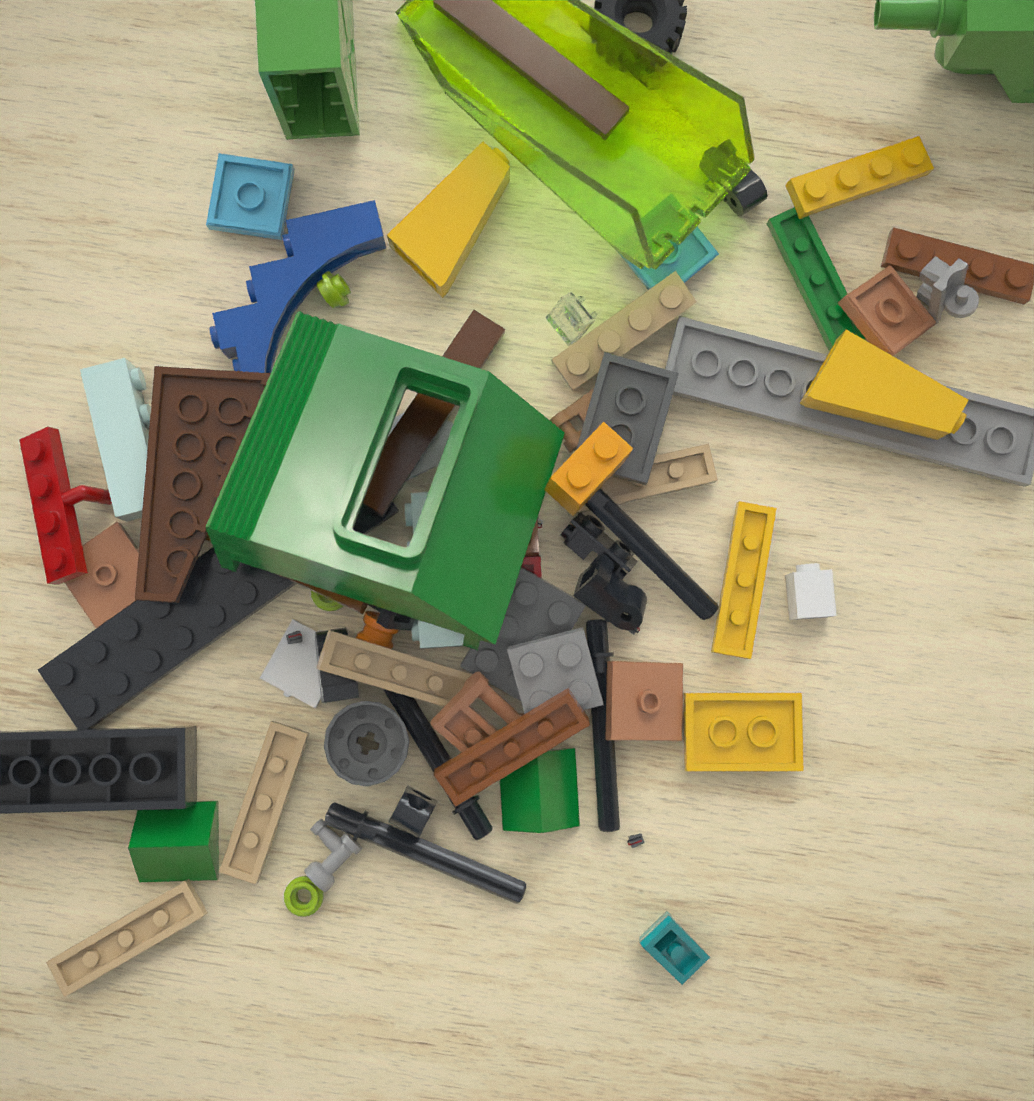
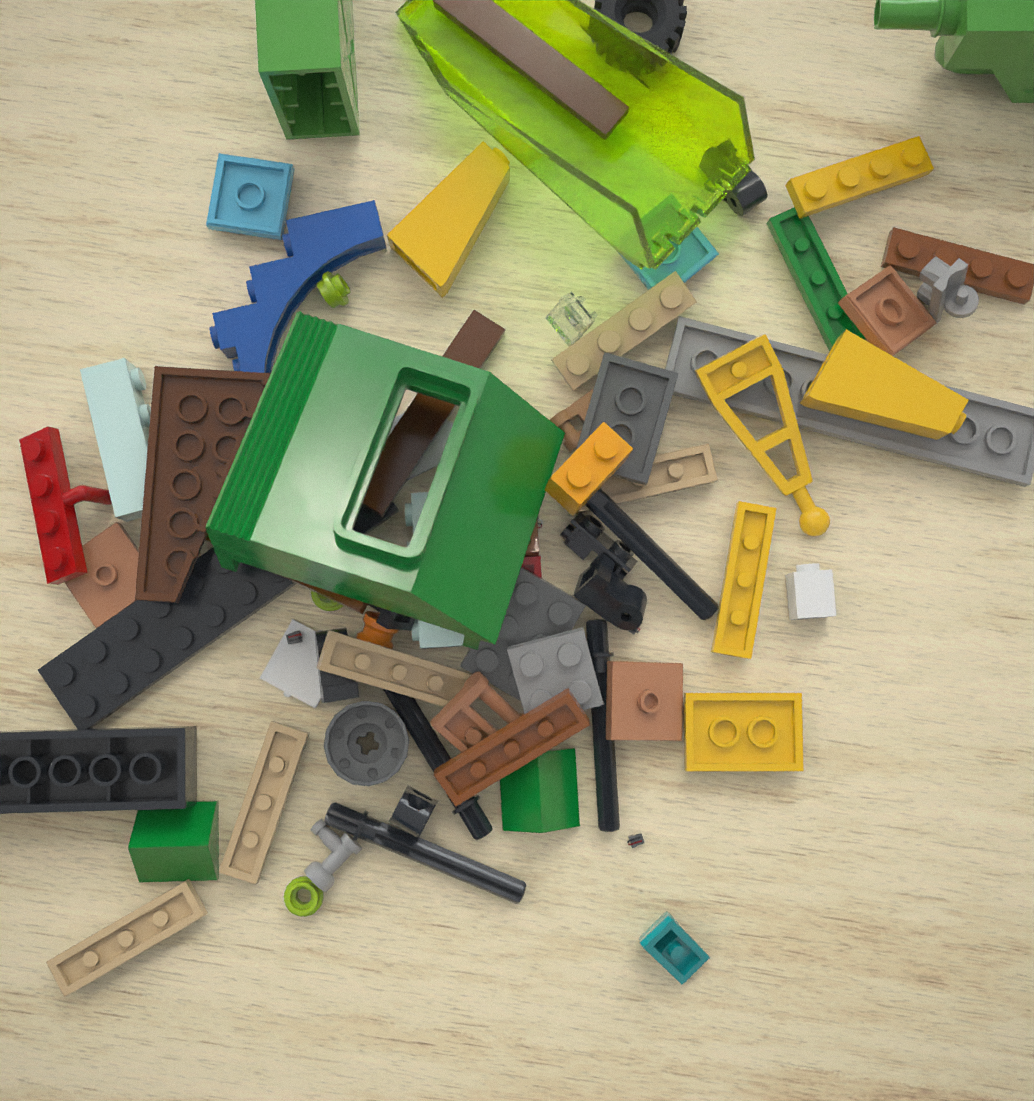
none -> yellow plate [694,334,830,536]

